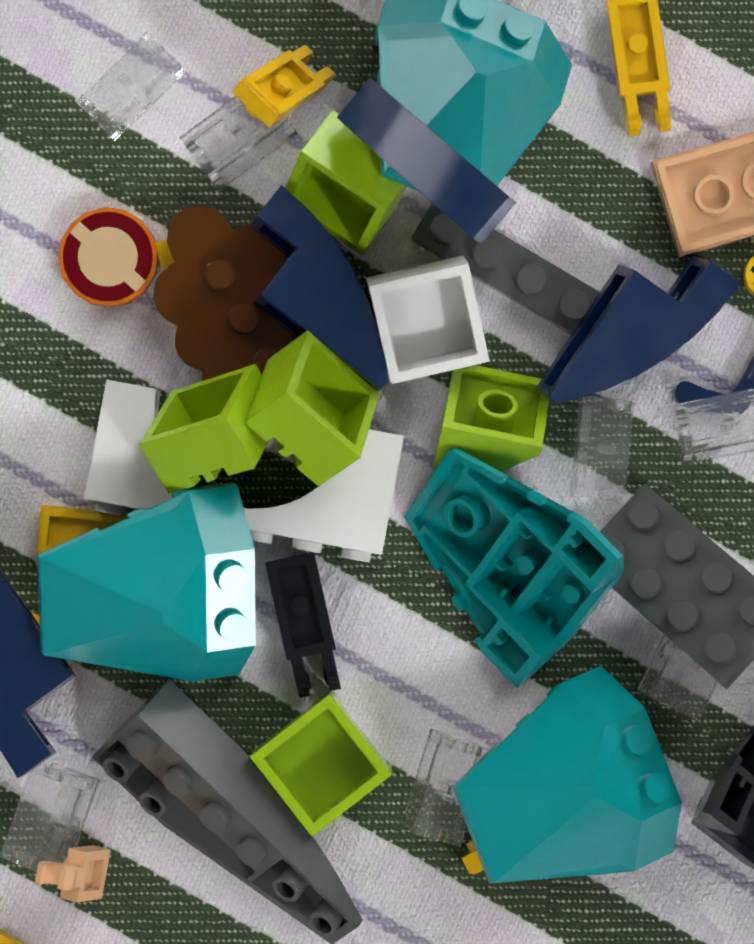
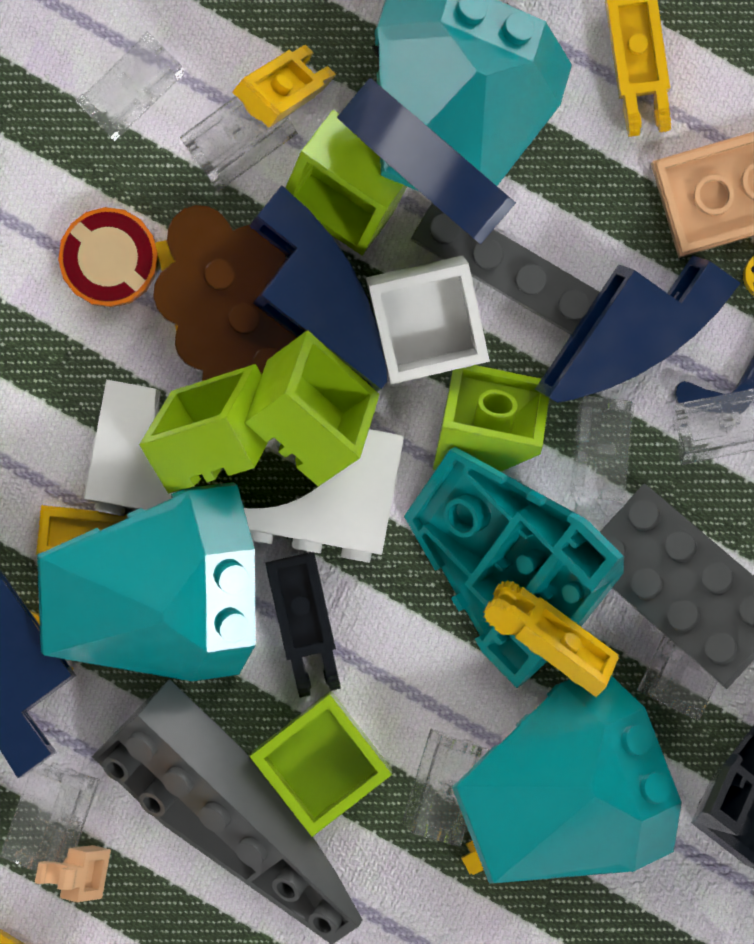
none -> yellow hinge [483,580,619,697]

